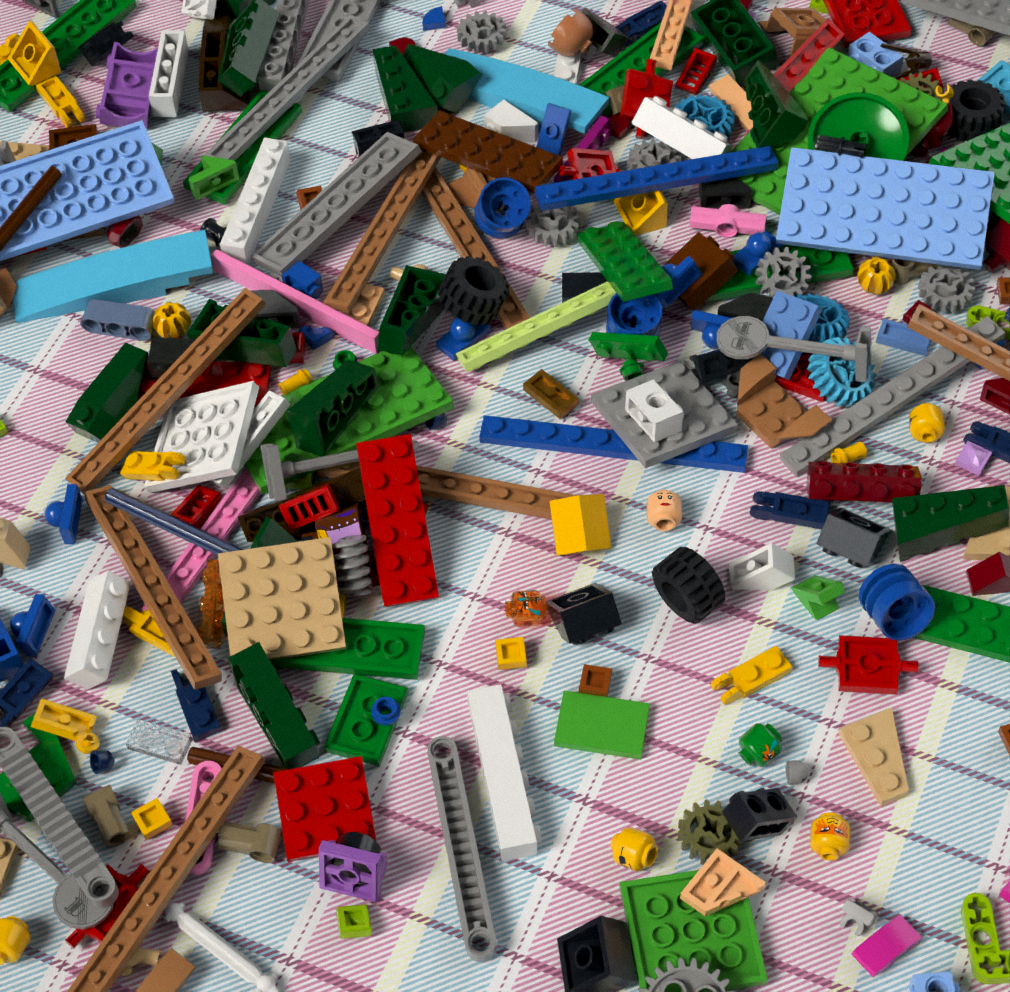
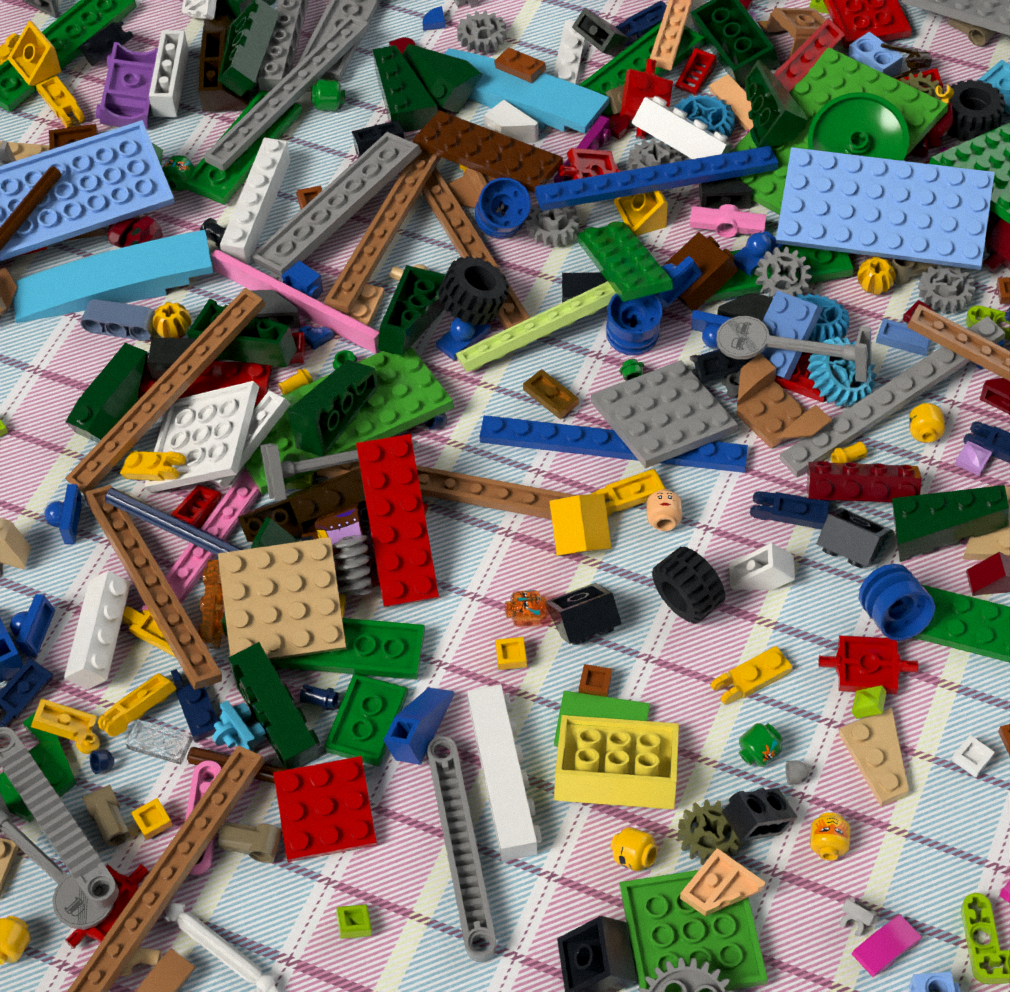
bright green slope [189,156,239,200] -> none
red slope [278,482,340,530] -> none
medium lavender piece [319,832,388,902] -> none
blue plate [371,697,401,726] -> none
blue plate [536,103,572,156] -> none
nougat cylinder [548,9,593,57] -> none
green plate [588,332,668,361] -> none
white brick [625,379,684,443] -> none
bright green slope [791,575,845,620] -> none
black axle [815,135,867,159] -> none
none -> yellow hinge [97,673,177,737]
none -> dark red rock [124,215,163,247]
none -> green head [162,155,194,191]
none -> medium azure hips [212,700,265,751]
none -> dark blue pin [300,684,339,711]
none -> green head [311,79,345,112]
none -> blue slope [383,687,455,765]
none -> dark orange plate [494,48,546,83]
none -> light yellow slope [554,715,679,809]
none -> yellow hinge [589,469,666,517]
none -> lime tile [852,685,887,719]
none -> white plate [951,735,995,777]

